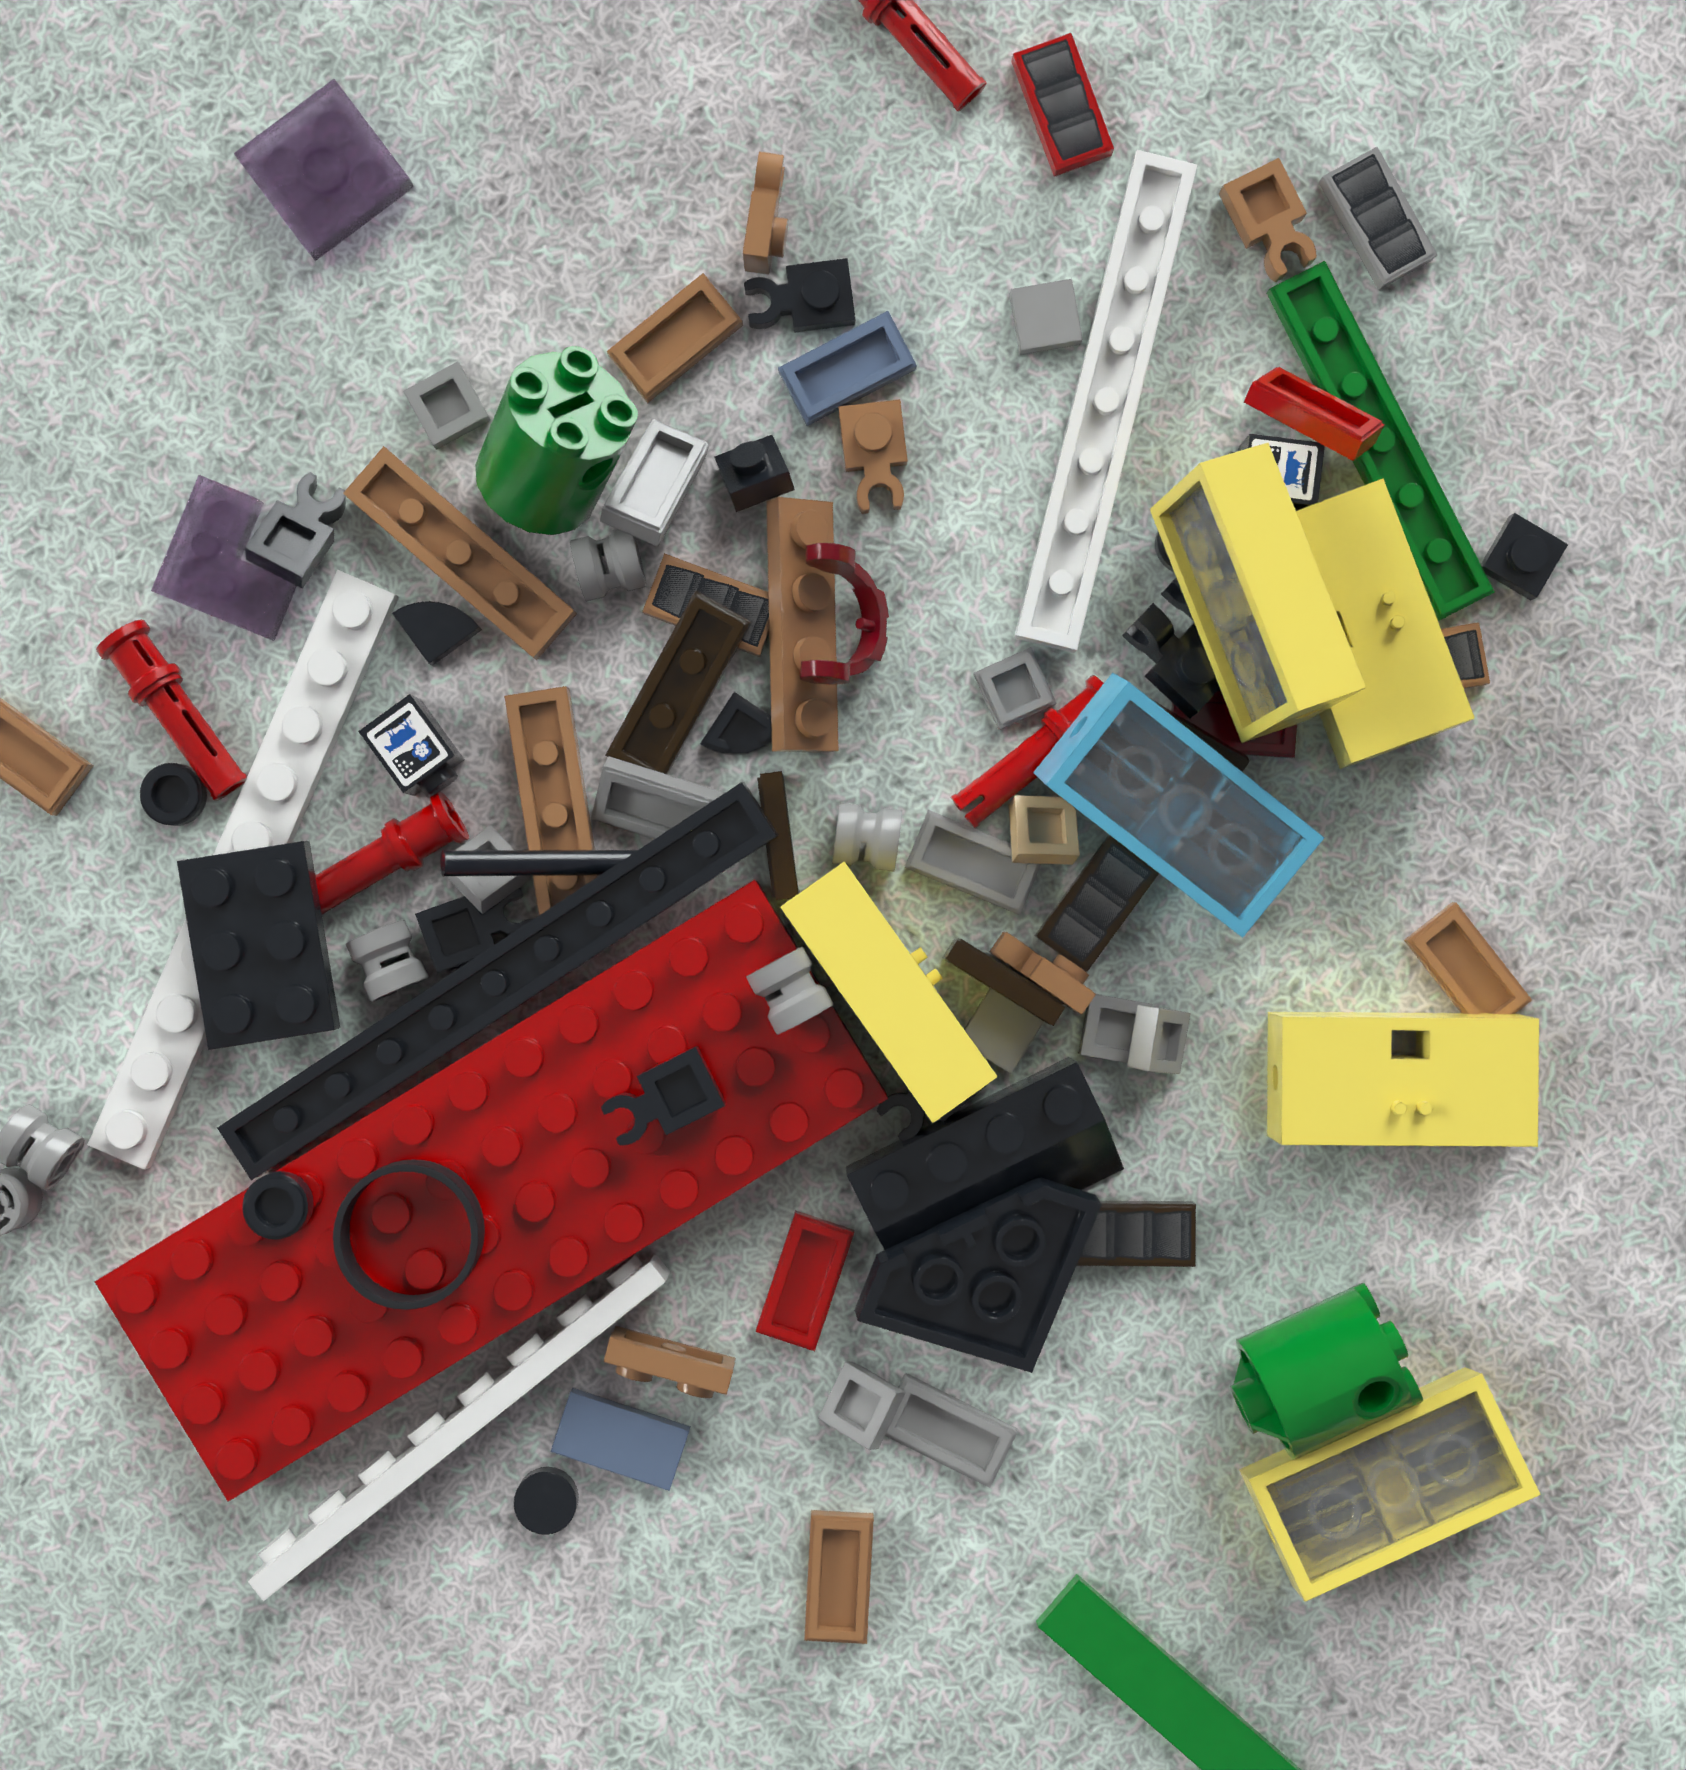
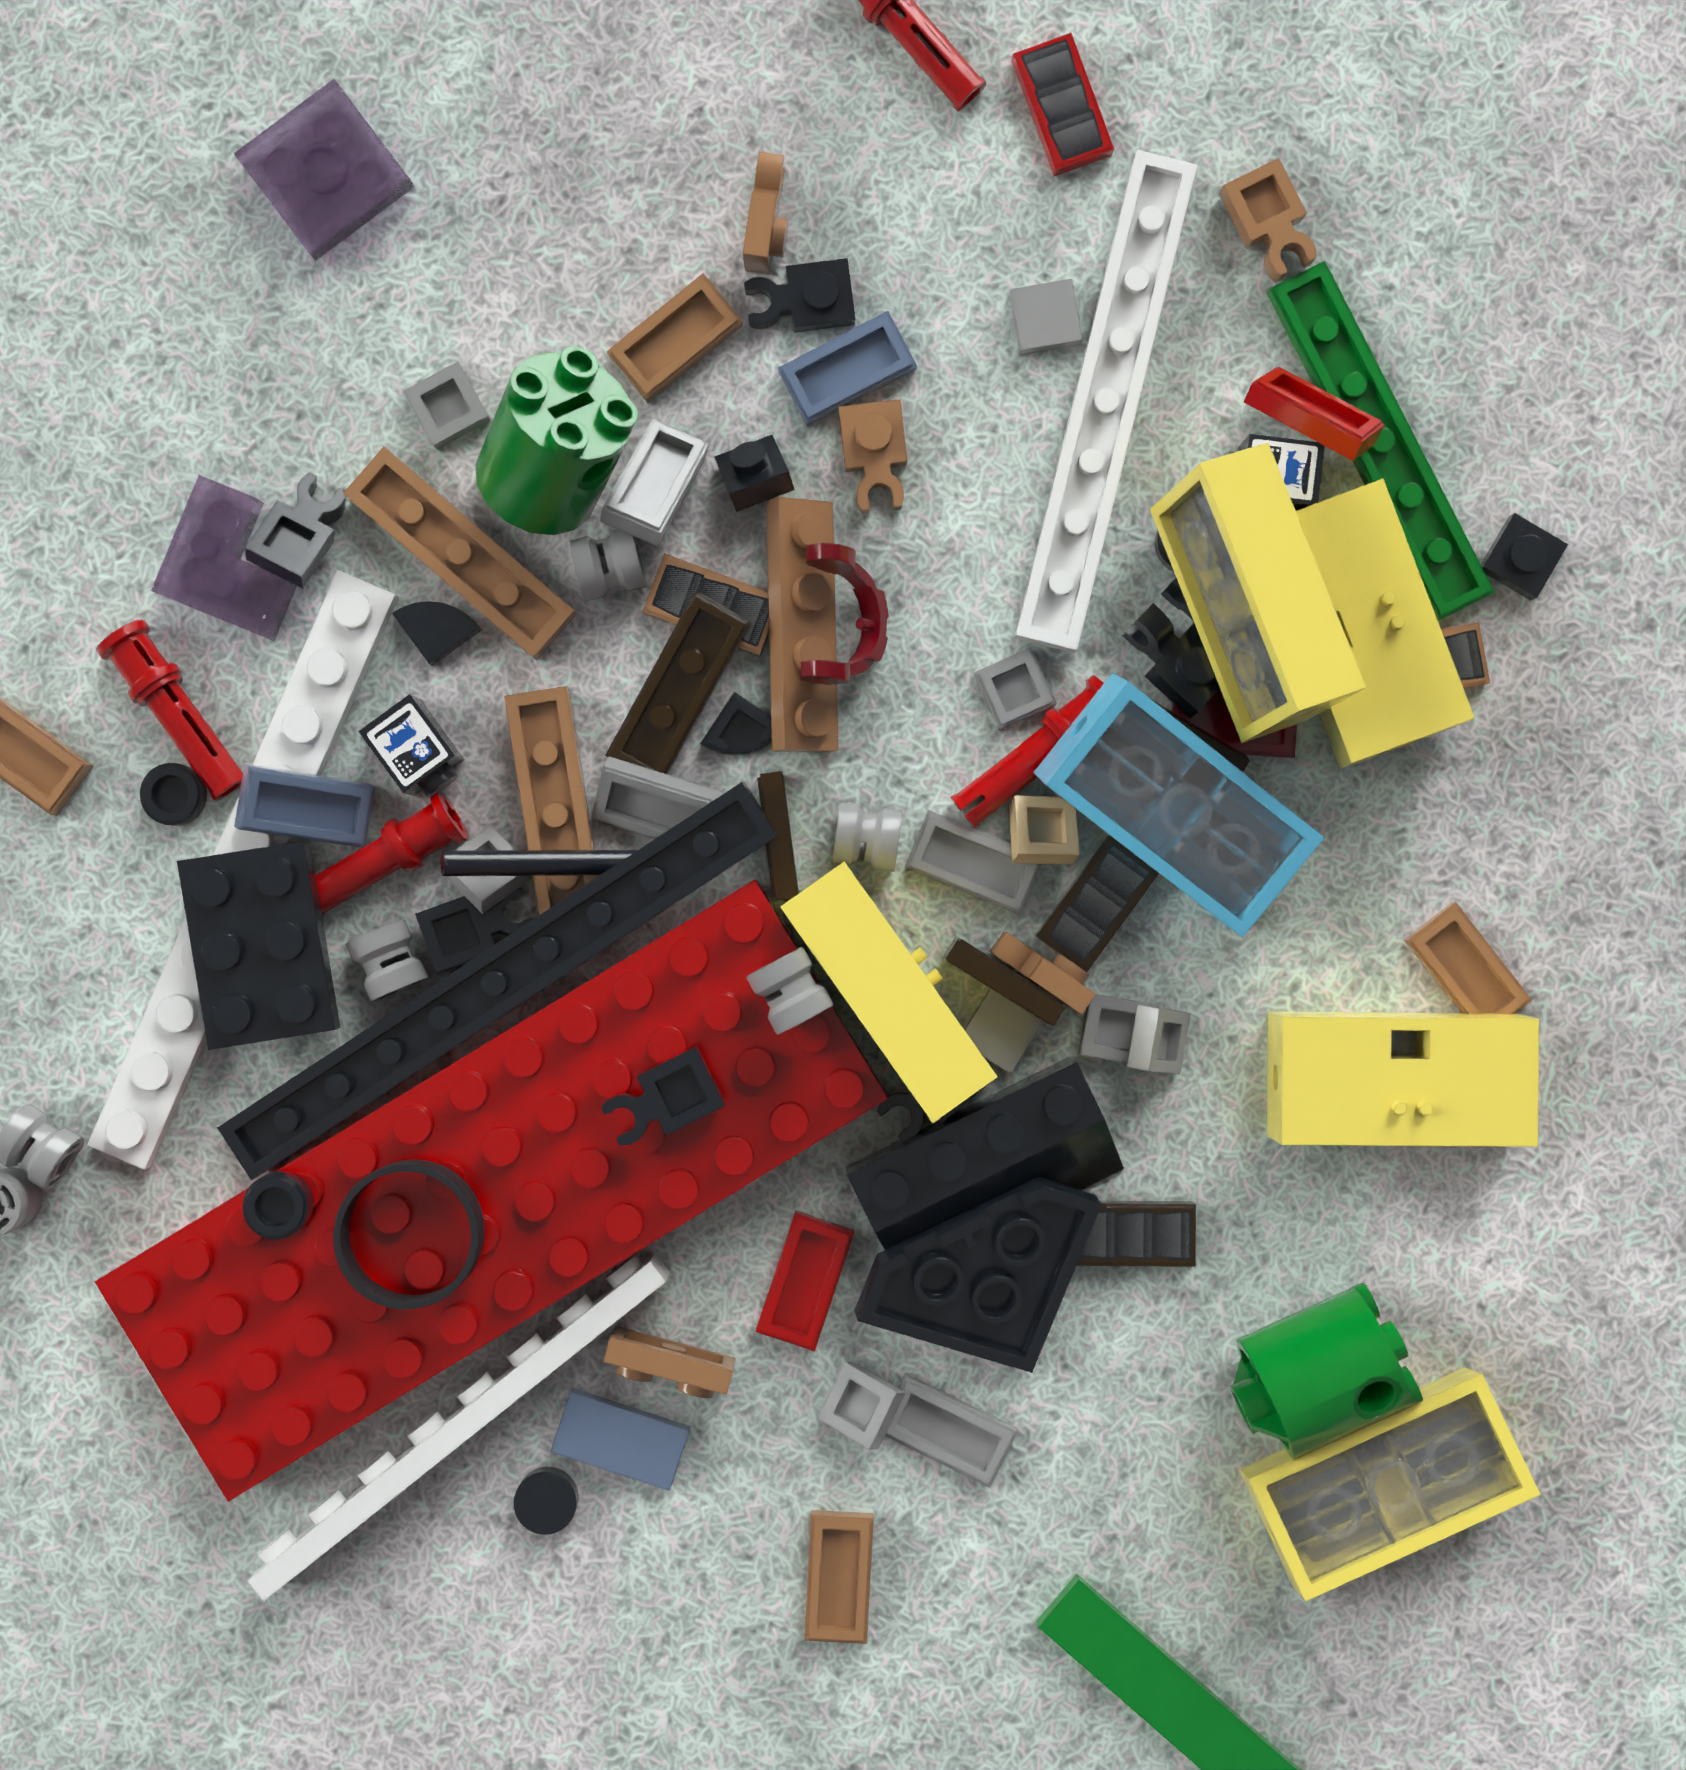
tile [1319,147,1437,290] -> none
none -> sand blue tile [234,764,375,848]

